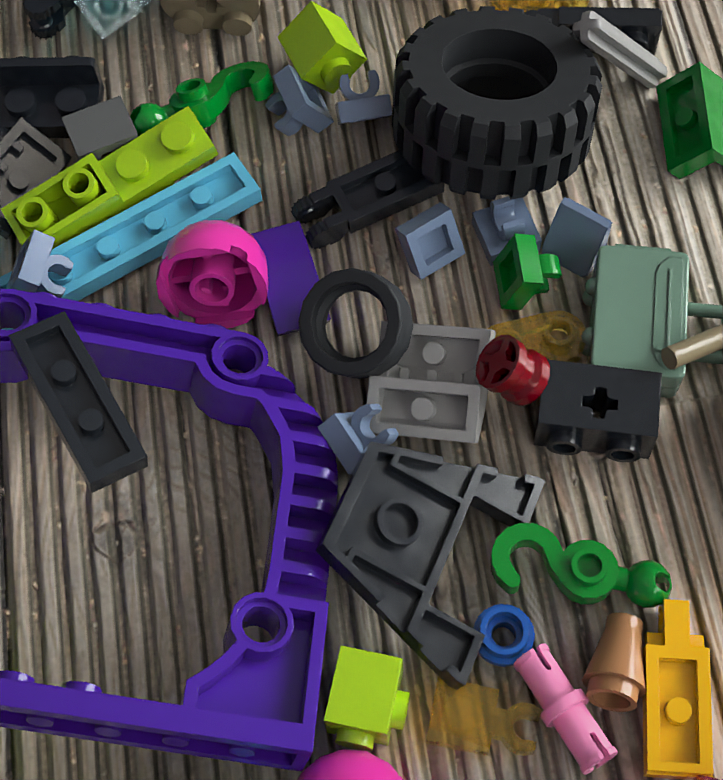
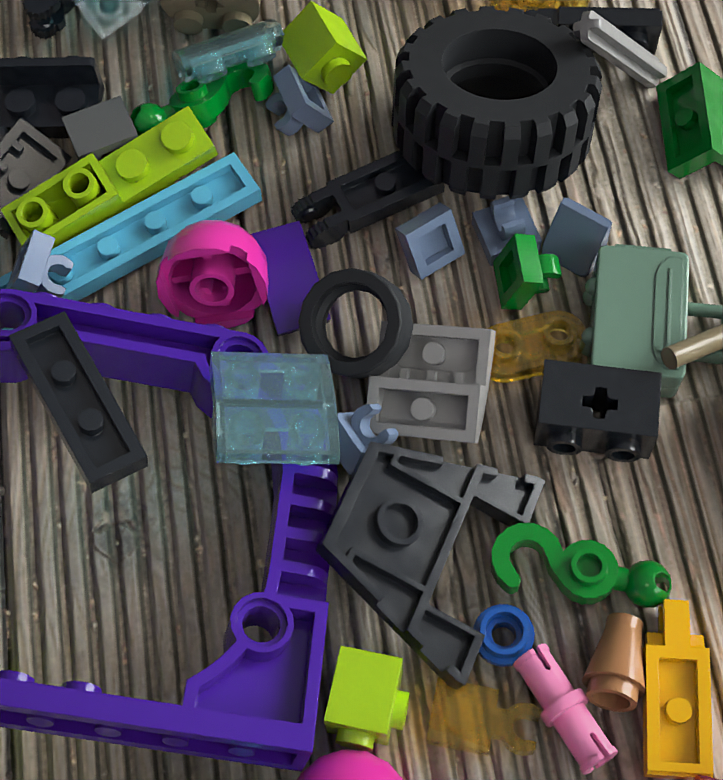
sand blue tile [335,70,392,125] -> none
dark red wheel [476,335,550,406] -> none
none -> clear light blue slope [172,18,284,84]
none -> clear light blue slope [209,351,340,466]

